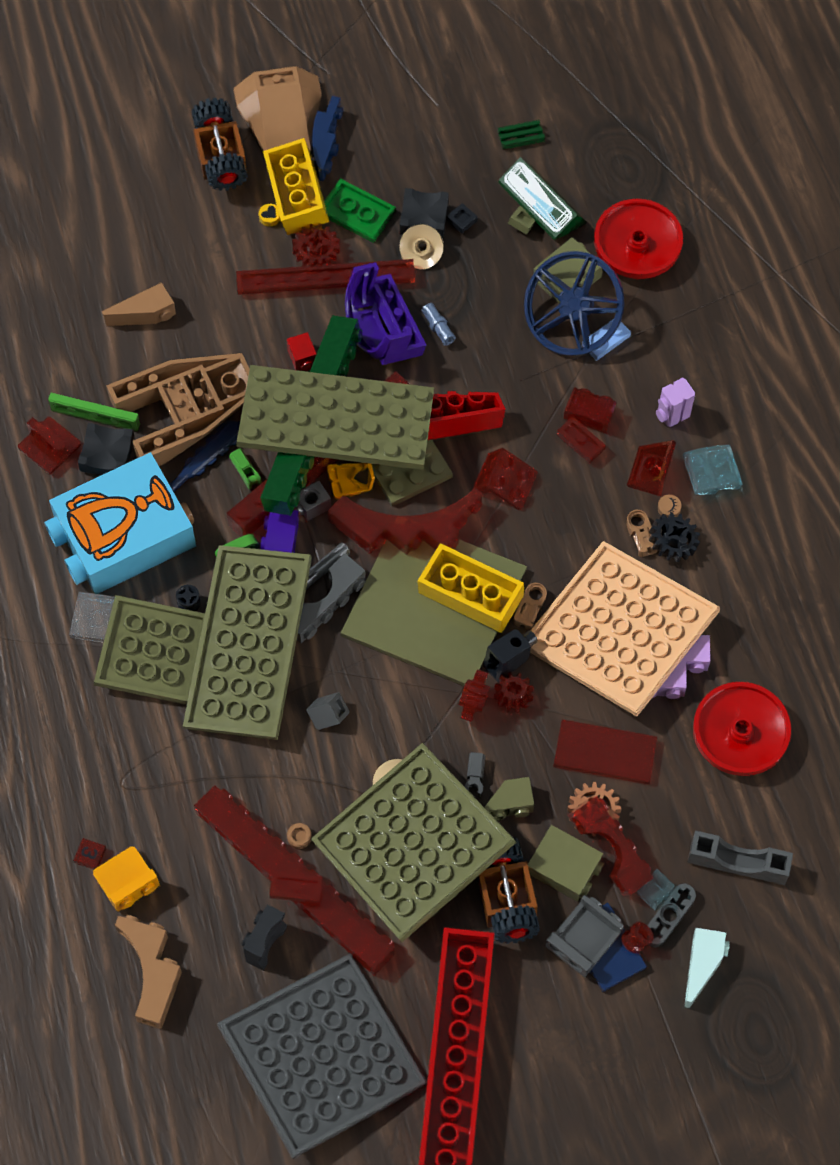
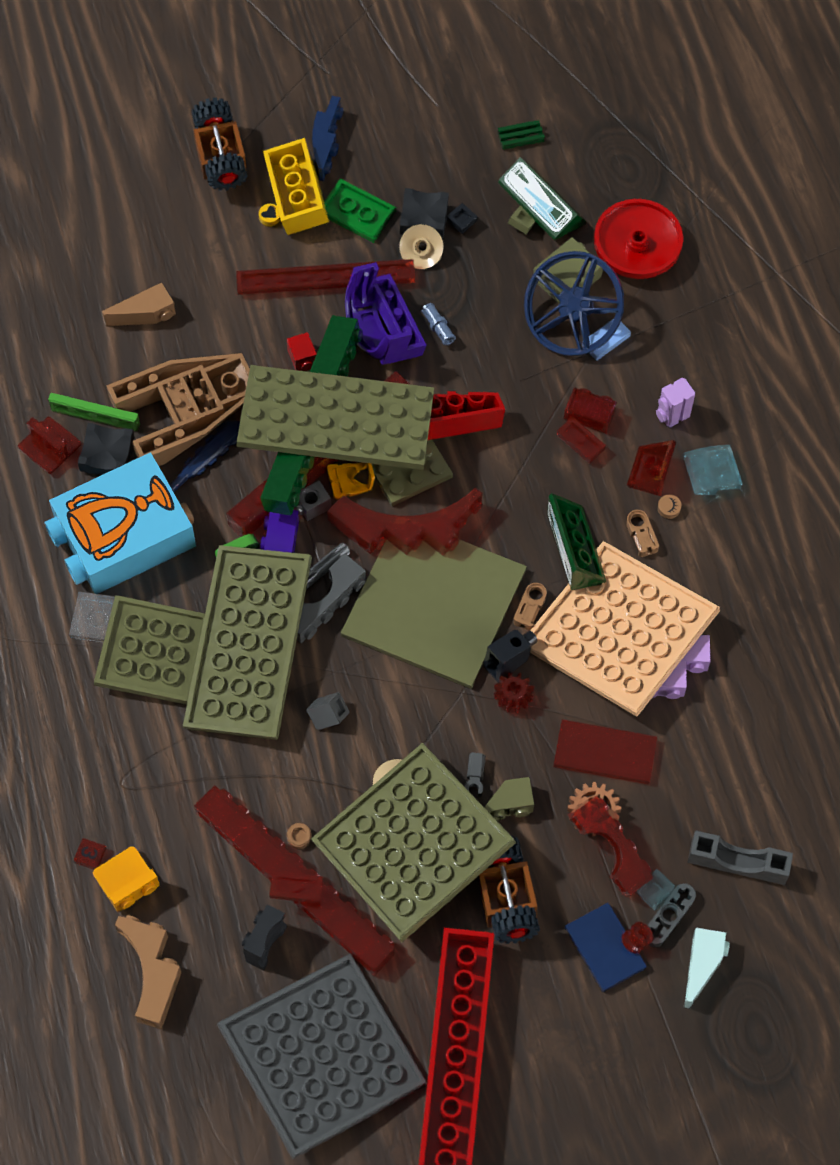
black wheel [176,584,201,611] -> none
bright green bar [229,448,262,490] -> none
medium nougat wedge [234,66,322,152] -> none
clear red gear [292,223,340,270] -> none
yellow brick [417,543,524,633] -> none
clear red gear [459,669,490,722] -> none
clear red bracket [472,447,538,510] -> none
olive brick [528,825,605,902] -> none
dark grey panel [545,895,624,978] -> none
black gear [649,512,700,562] -> none
red dish [693,682,791,776] -> none
none -> dark green slope [547,493,607,590]

